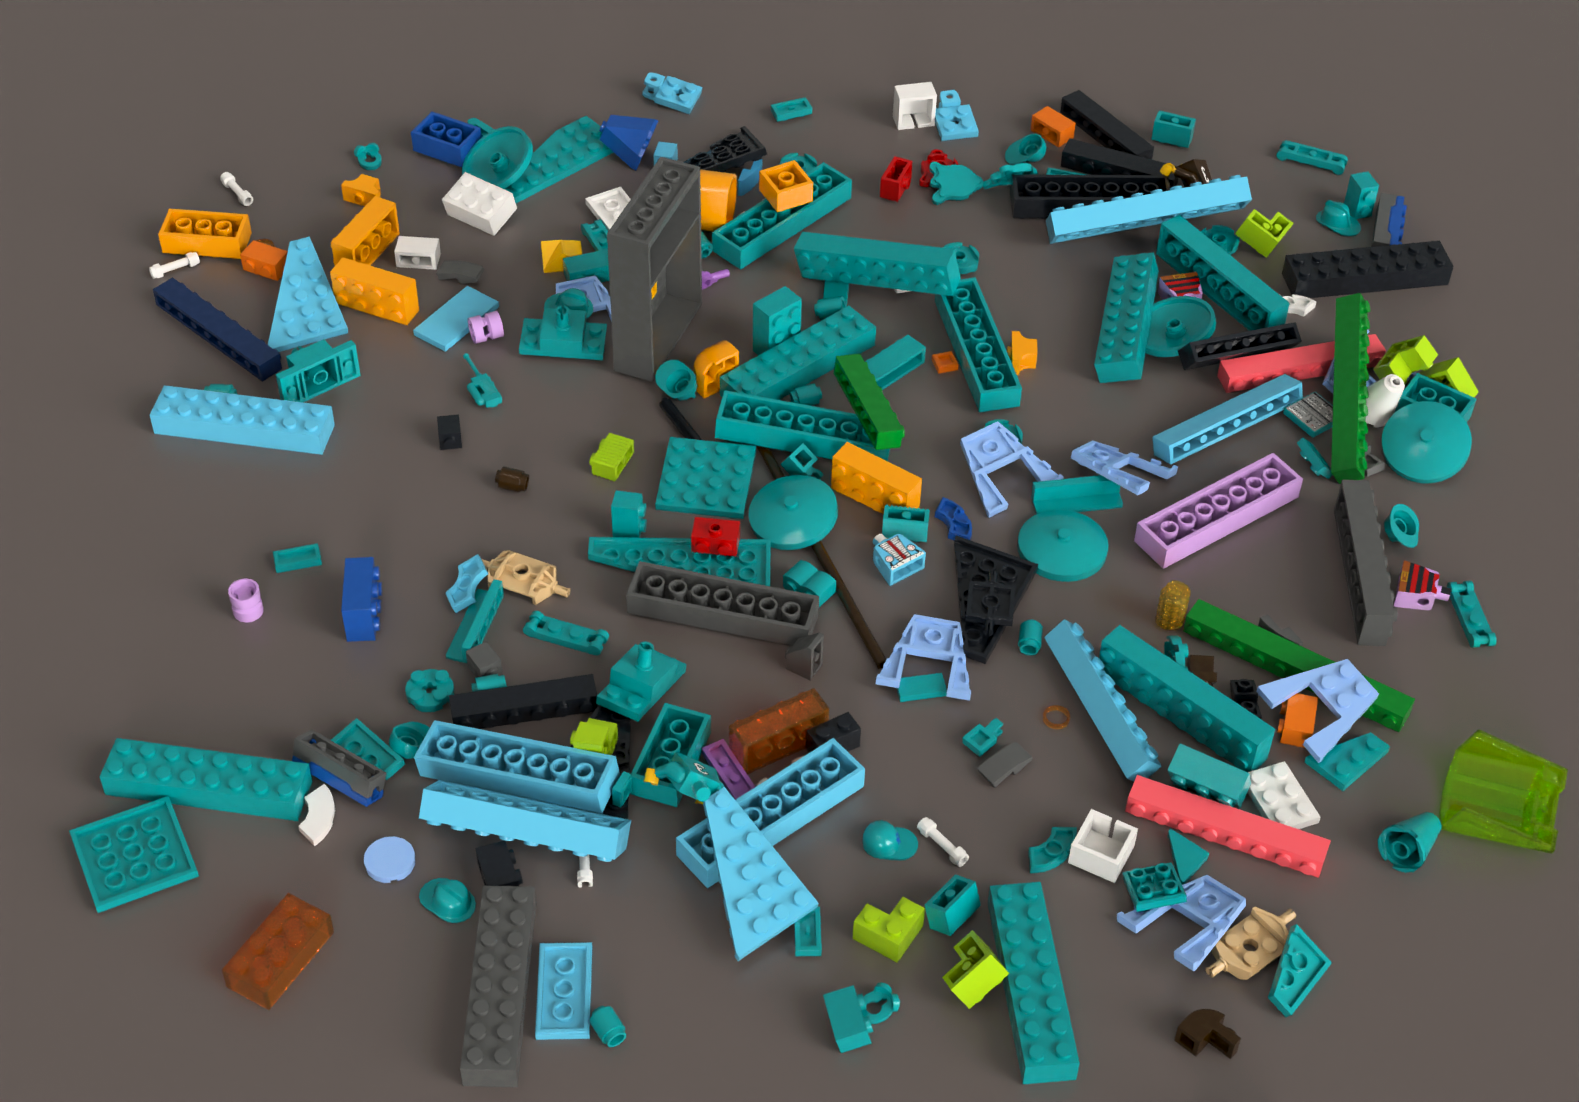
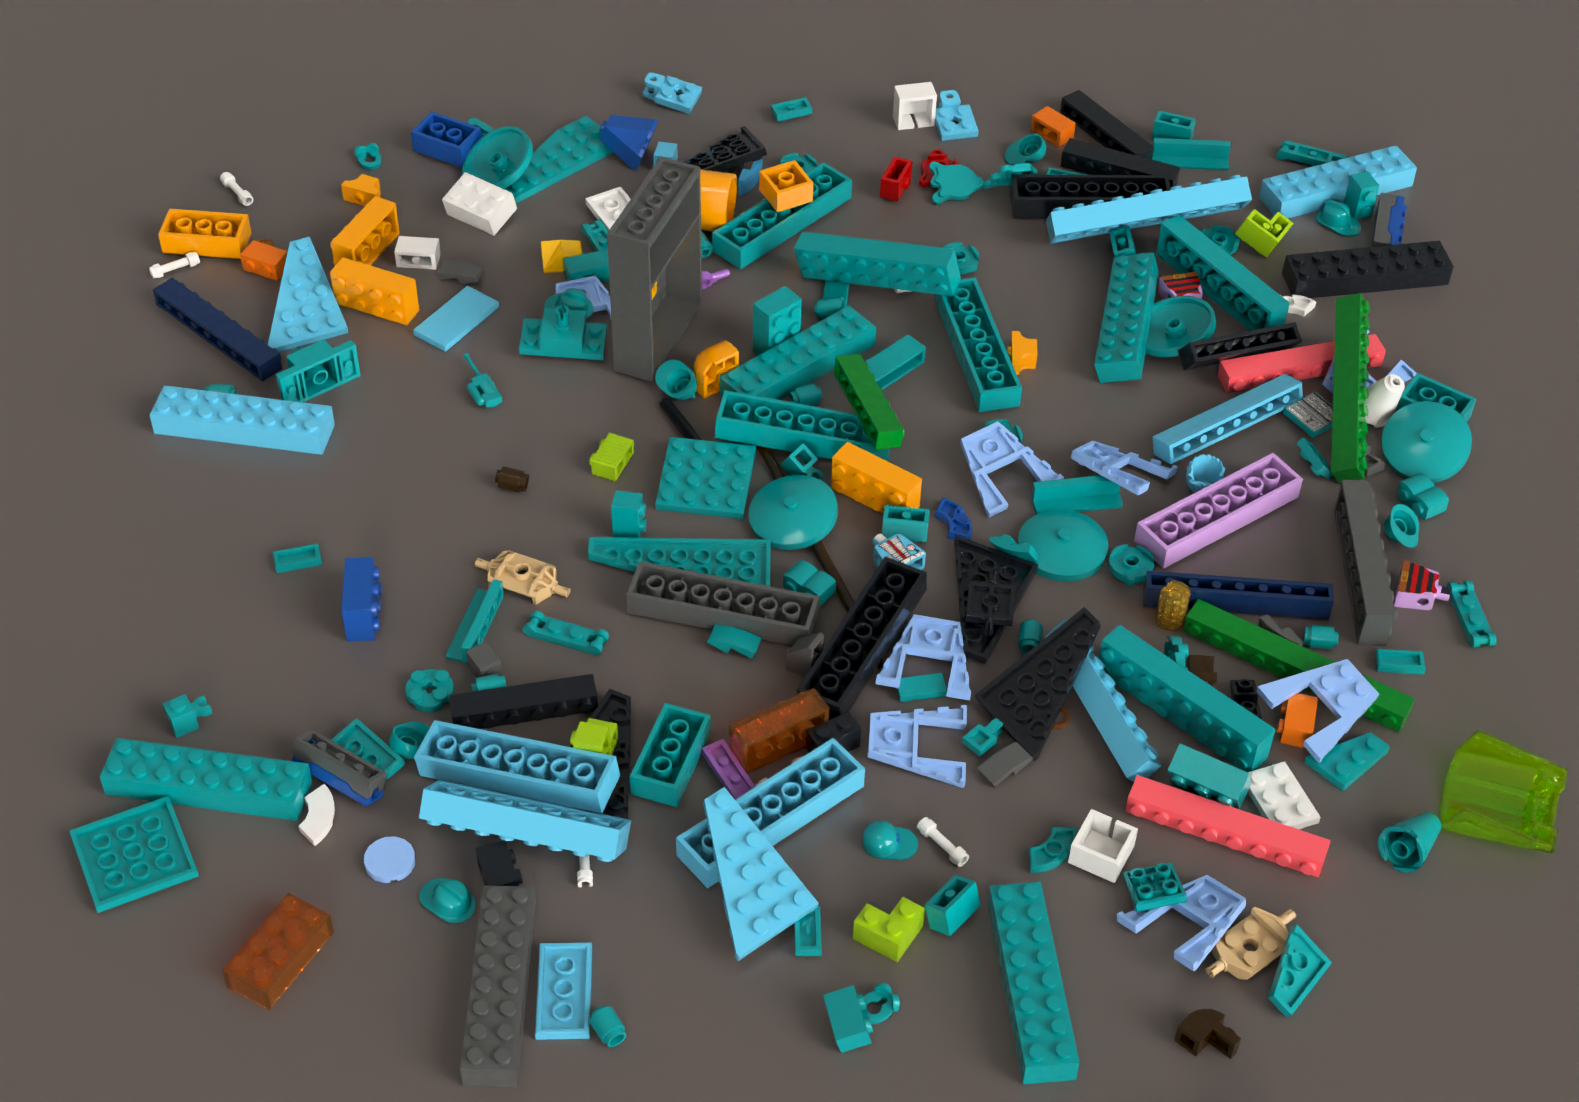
lavender wheel [228,578,264,623] -> none
black brick [437,414,462,450] -> none
medium azure tile [446,554,488,613] -> none
lavender wheel [468,311,504,344] -> none
teal brick [596,641,687,722] -> none
teal tile [612,771,633,807] -> none
teal torso [644,752,724,805] -> none
red brick [691,517,740,556] -> none
orange tile [932,351,959,374] -> none
lime brick [942,930,1009,1009] -> none
dark brown torso [1160,159,1212,188] -> none
teal tile [1167,828,1209,885] -> none
lime brick [1373,335,1438,385] -> none
lime brick [1419,357,1479,397] -> none
none -> teal brick [162,694,213,738]
none -> teal slope [707,624,762,659]
none -> black brick [797,556,927,720]
none -> light blue wing [867,705,967,788]
none -> black wing [974,607,1101,761]
none -> teal slope [989,534,1038,562]
none -> teal plate [1108,544,1154,586]
none -> teal brick [1109,226,1136,257]
none -> dark blue brick [1143,571,1334,619]
none -> teal panel [1152,138,1231,170]
none -> medium azure hair [1186,454,1225,493]
none -> medium azure brick [1259,145,1417,218]
none -> teal brick [1304,625,1339,650]
none -> teal tile [1374,649,1426,675]
none -> teal brick [1397,473,1449,520]

